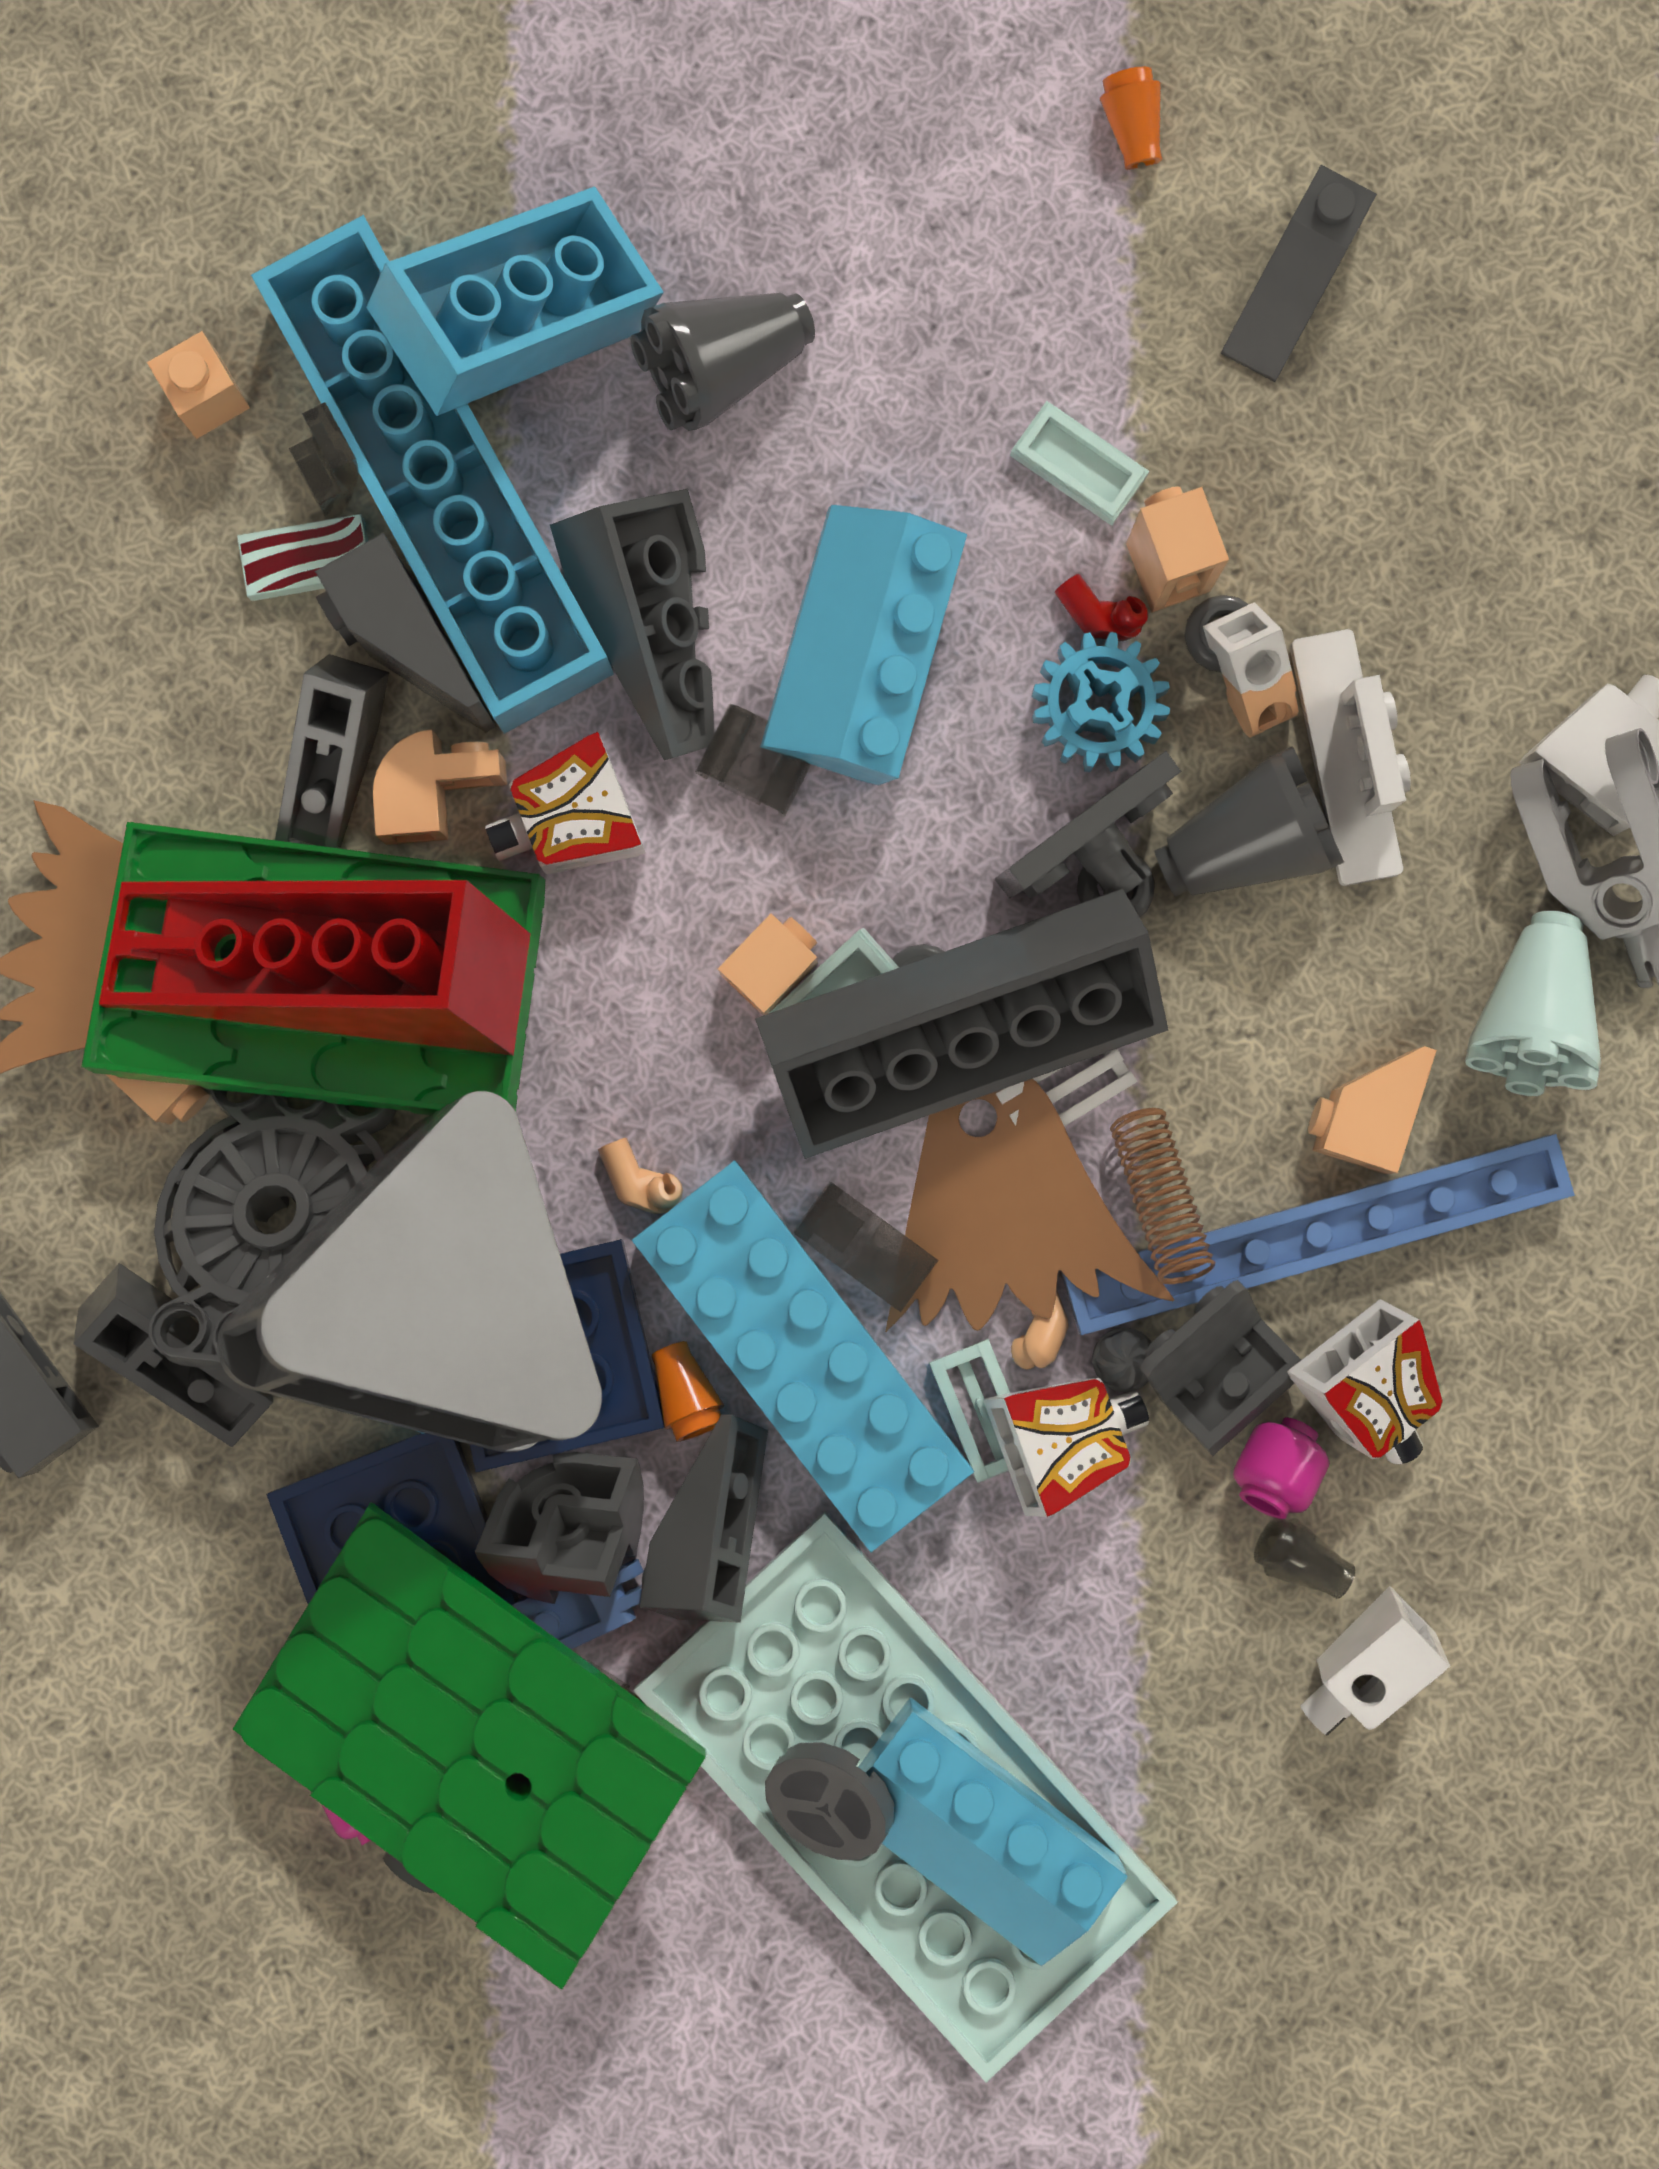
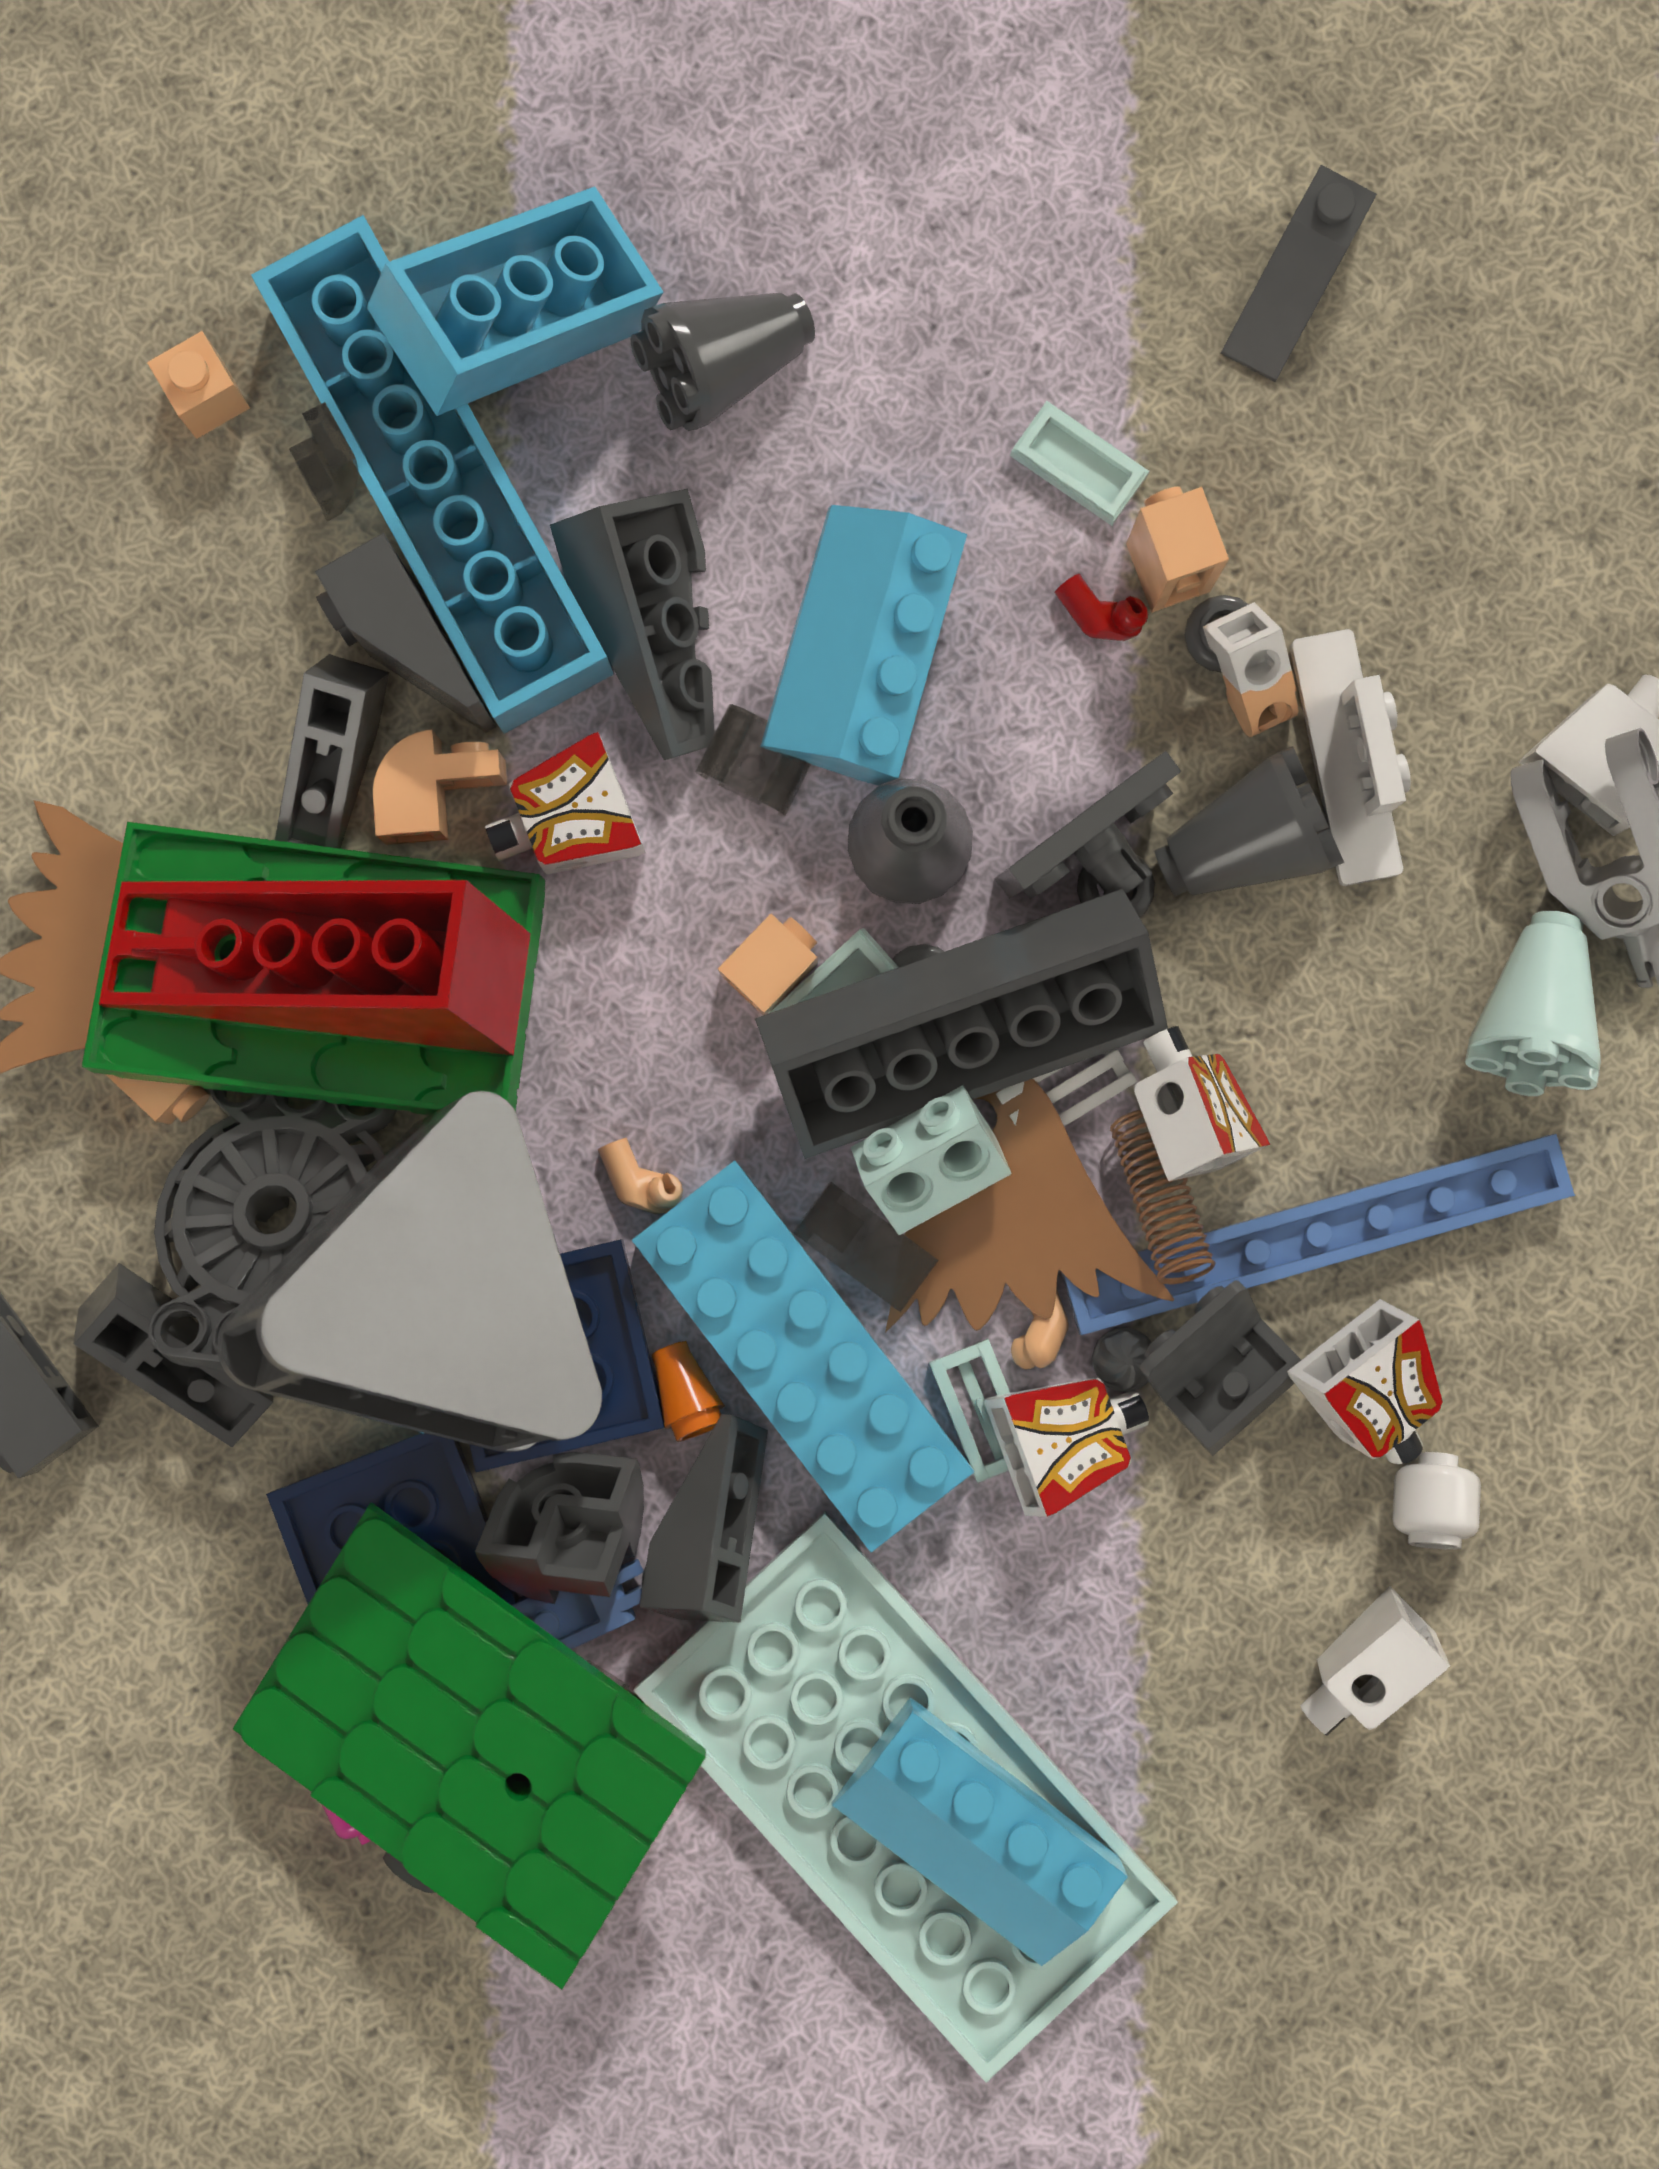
tile [237,514,368,601] -> none
dark grey tile [765,1742,894,1860] -> none
medium azure gear [1031,632,1170,772] -> none
orange cone [1099,66,1162,170] -> none
dark pink head [1233,1417,1330,1519] -> none
clear smoke cone [1254,1518,1355,1599] -> none
light nougat slope [1308,1046,1437,1174] -> none
none -> dark grey cone [848,778,973,904]
none -> light aqua brick [850,1085,1012,1235]
none -> white torso [1134,1026,1270,1181]
none -> white head [1393,1452,1481,1550]

